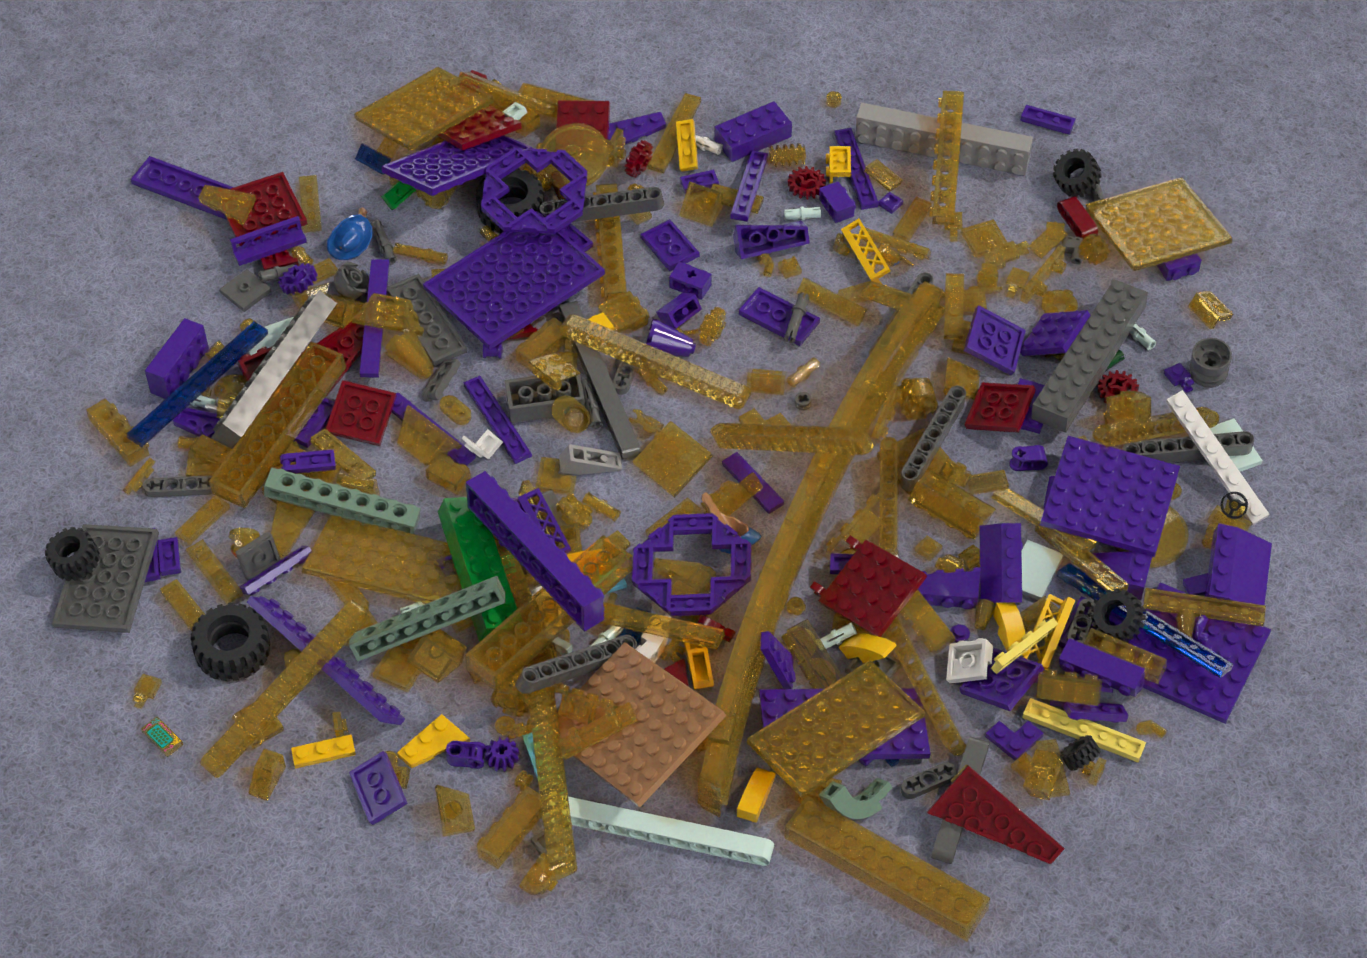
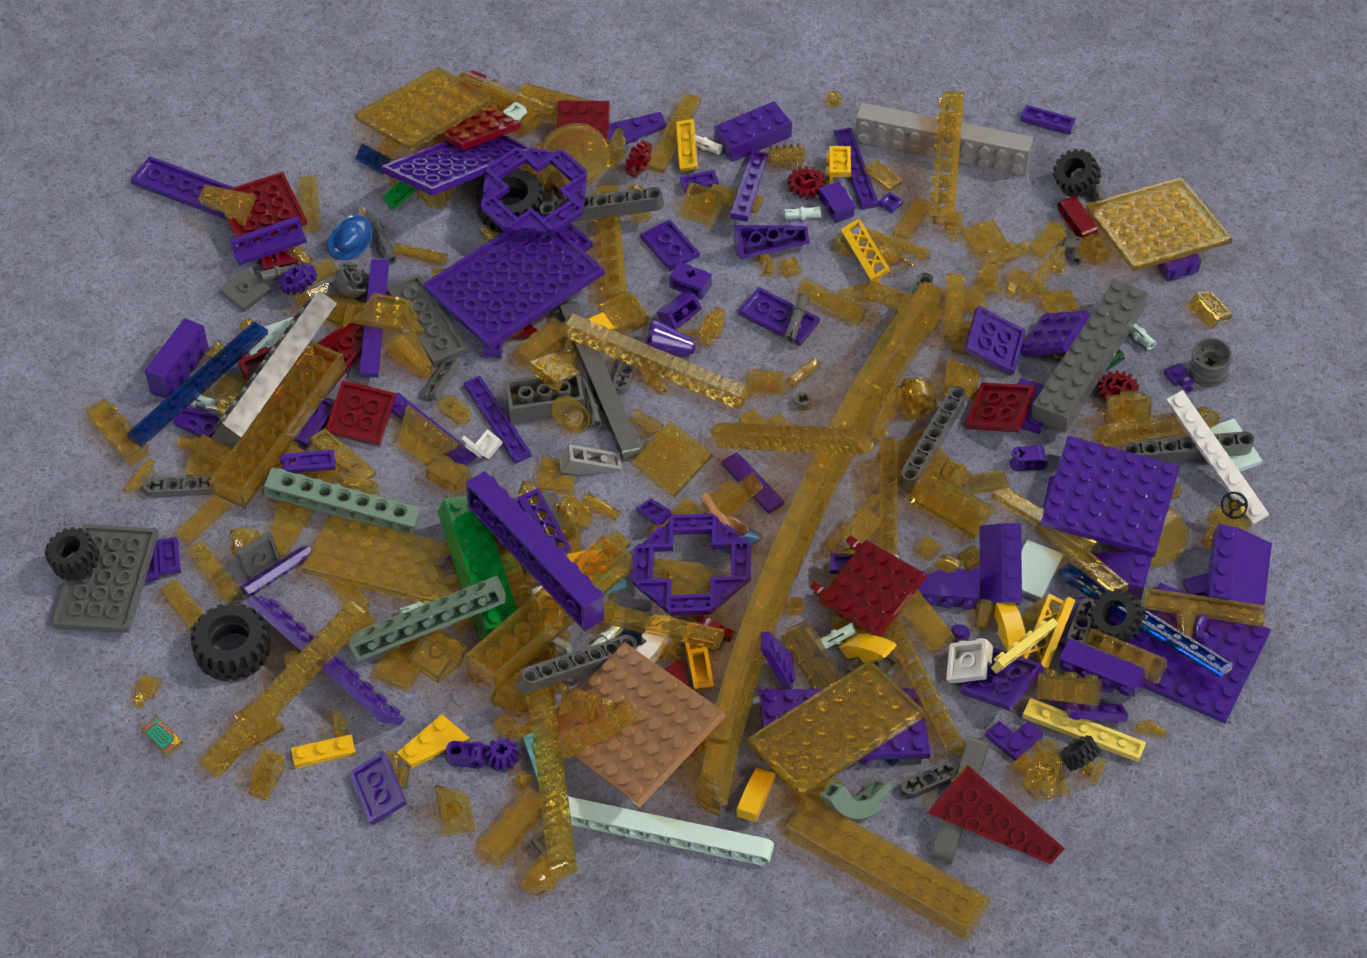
none -> dark purple plate [636,498,673,526]

